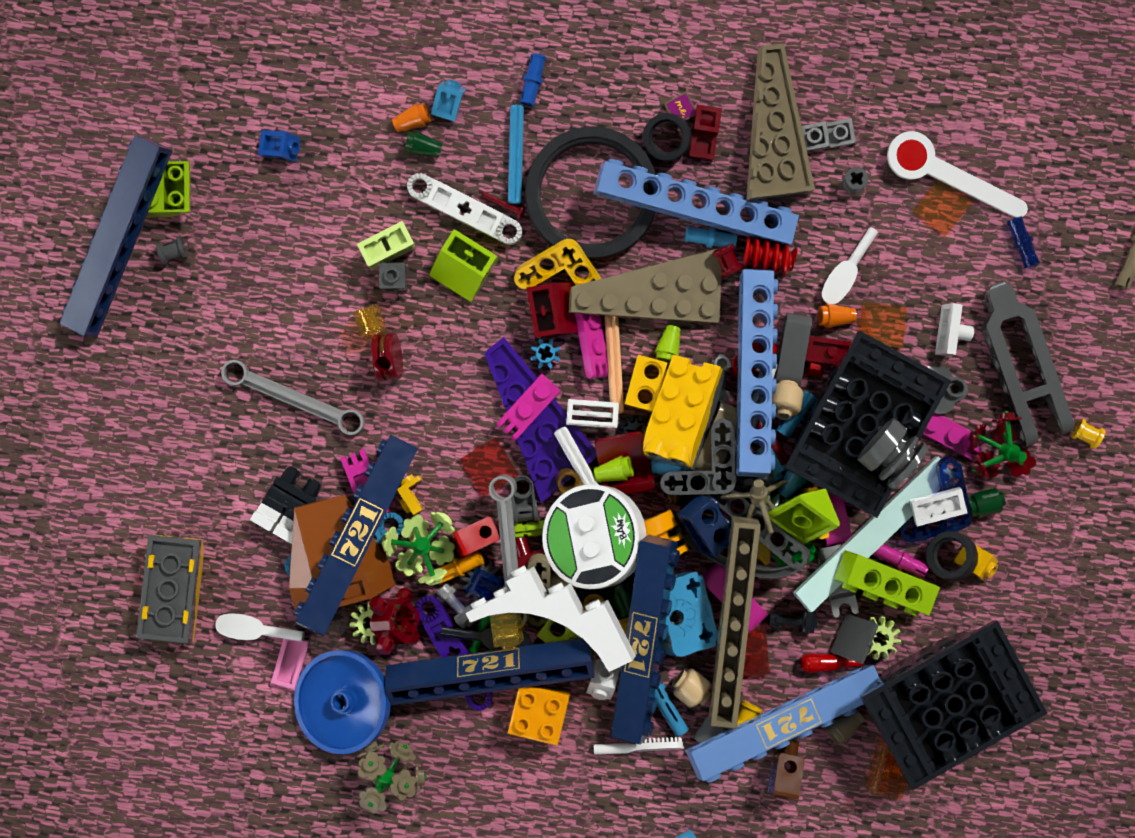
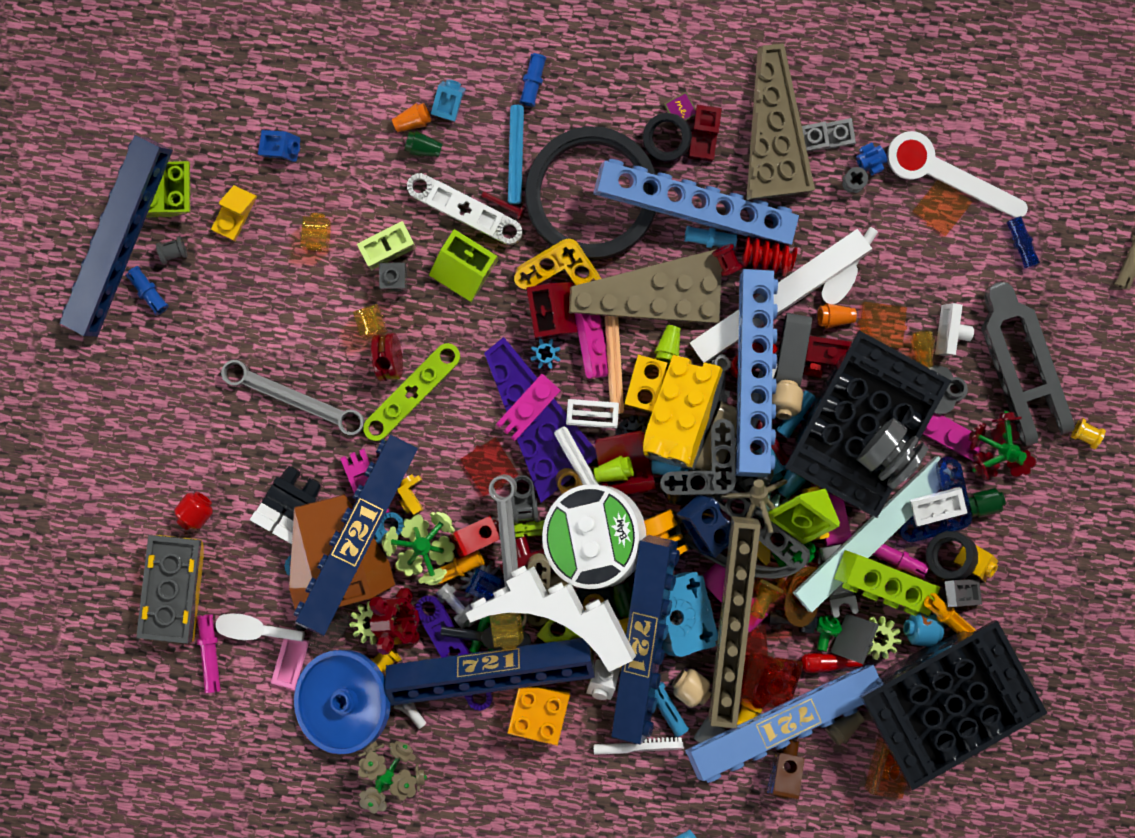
none -> blue pin [125,266,169,315]
none -> red head [174,491,213,530]
none -> dark pink pin [196,614,221,693]
none -> yellow slope [211,185,257,242]
none -> clear yellow brick [300,213,332,252]
none -> lime piece [363,343,461,441]
none -> yellow bush [370,648,402,676]
none -> white bar [394,703,426,729]
none -> white tile [690,229,872,364]
none -> clear red slope [740,654,803,708]
none -> clear yellow bracket [750,577,785,619]
none -> clear orange piece [783,566,818,627]
none -> green plate [816,615,842,652]
none -> blue gear [856,142,887,176]
none -> dark azure head [903,613,944,647]
none -> clear yellow cone [910,331,935,367]
none -> light orange axle [924,593,976,633]
none -> dark grey tile [938,579,982,607]

